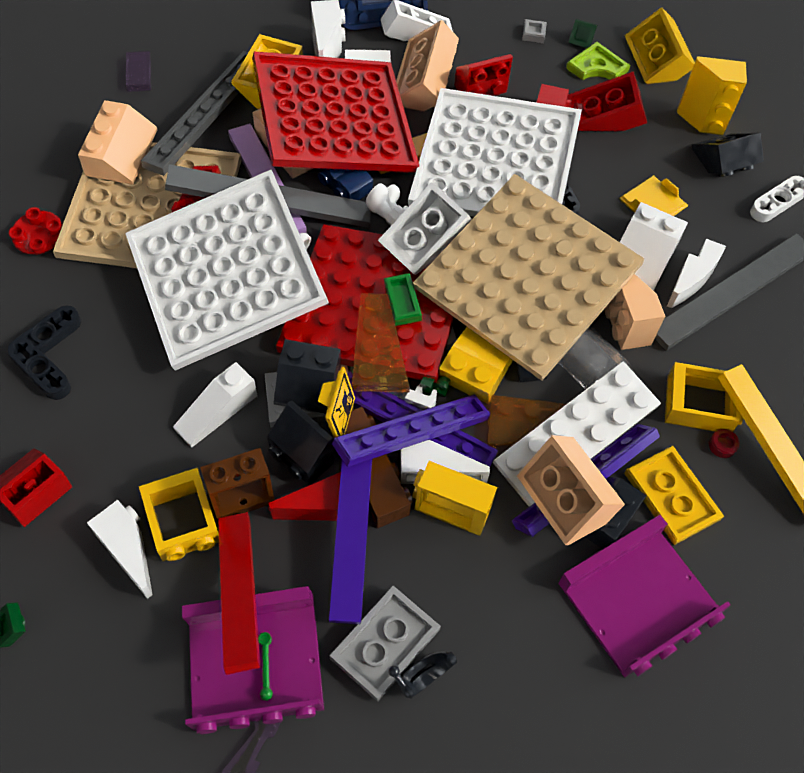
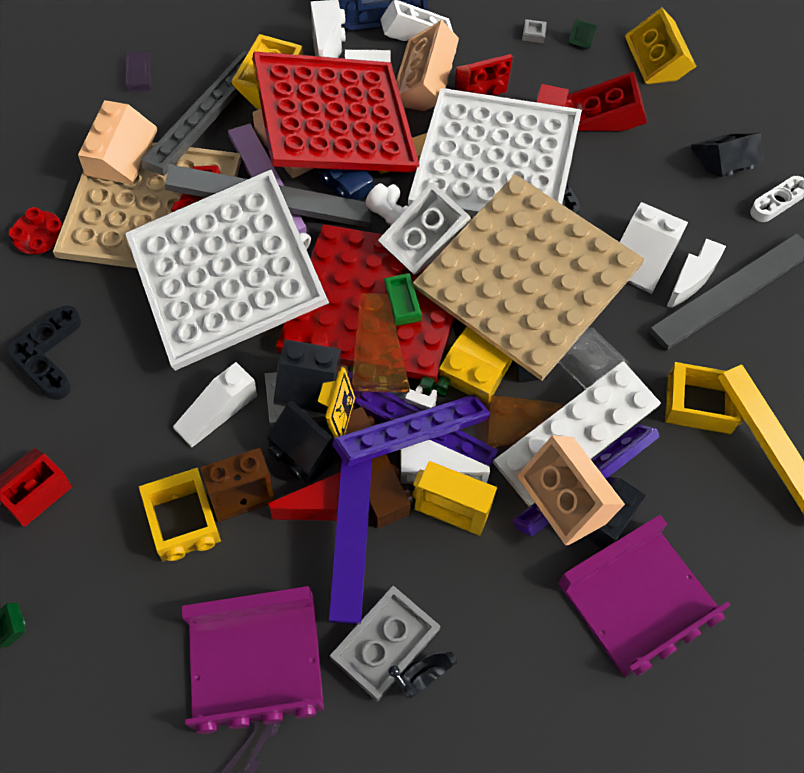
white slope [87,500,152,599] -> none
red tile [218,512,260,675] -> none
green hinge [258,632,273,701] -> none
lime tile [566,42,630,80] -> none
light nougat slope [604,274,665,350] -> none
yellow piece [619,175,688,216] -> none
yellow tile [624,446,724,545] -> none
yellow slope [677,56,747,135] -> none
dark red tile [709,429,740,458] -> none

